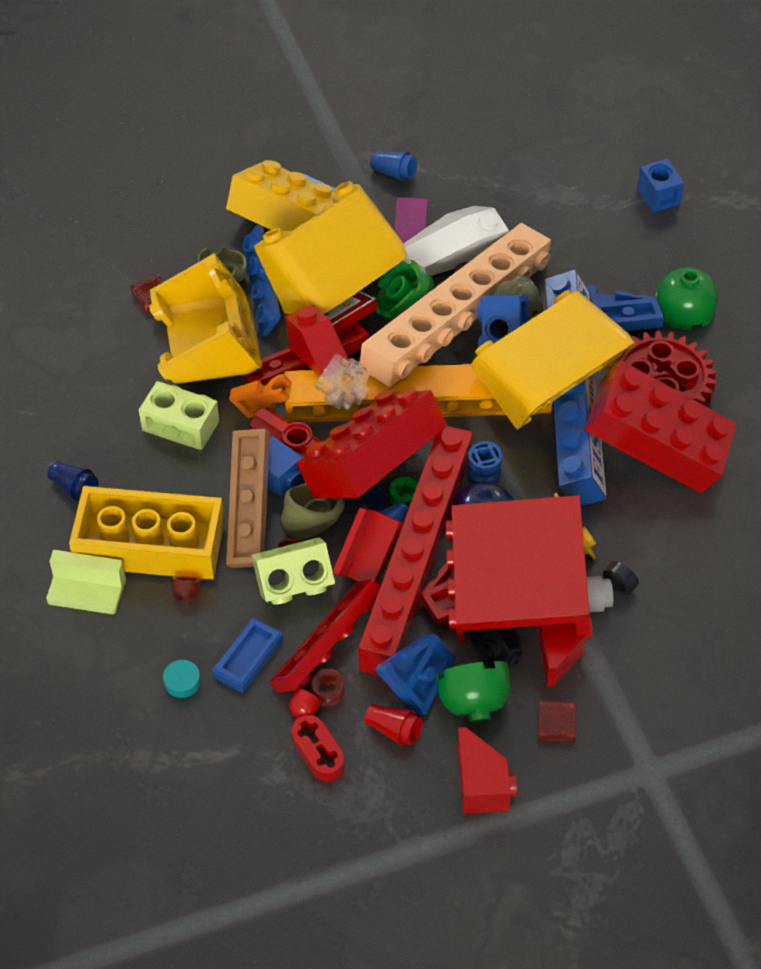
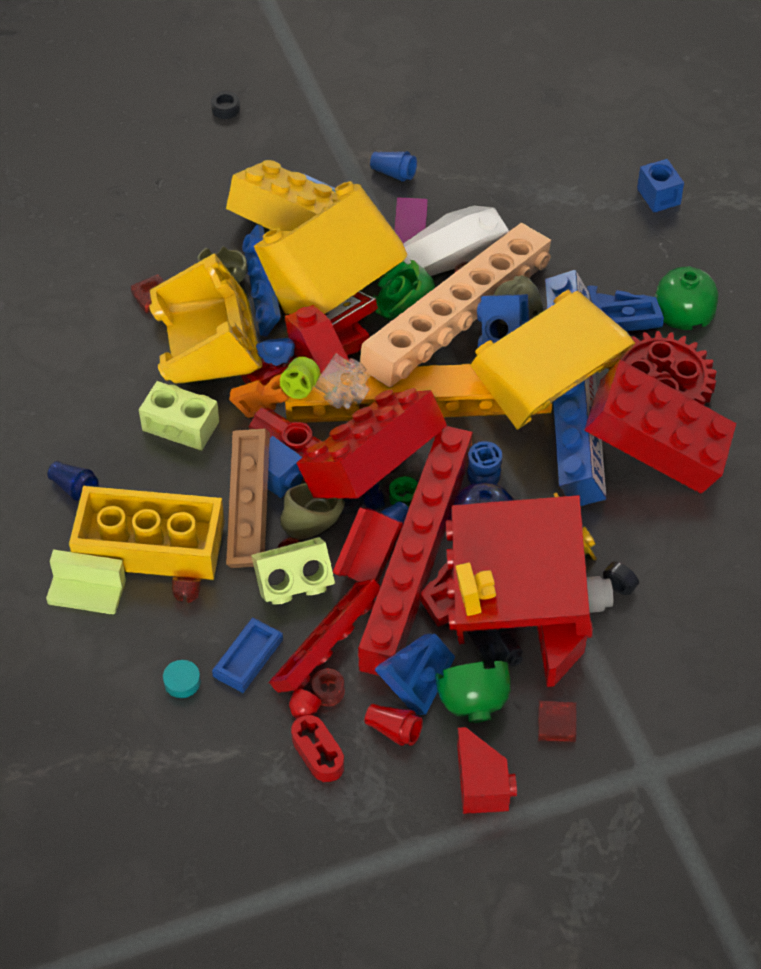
none -> black tile [211,91,240,119]
none -> blue piece [256,338,295,366]
none -> lime wheel [280,357,321,399]
none -> yellow tile [456,562,496,616]

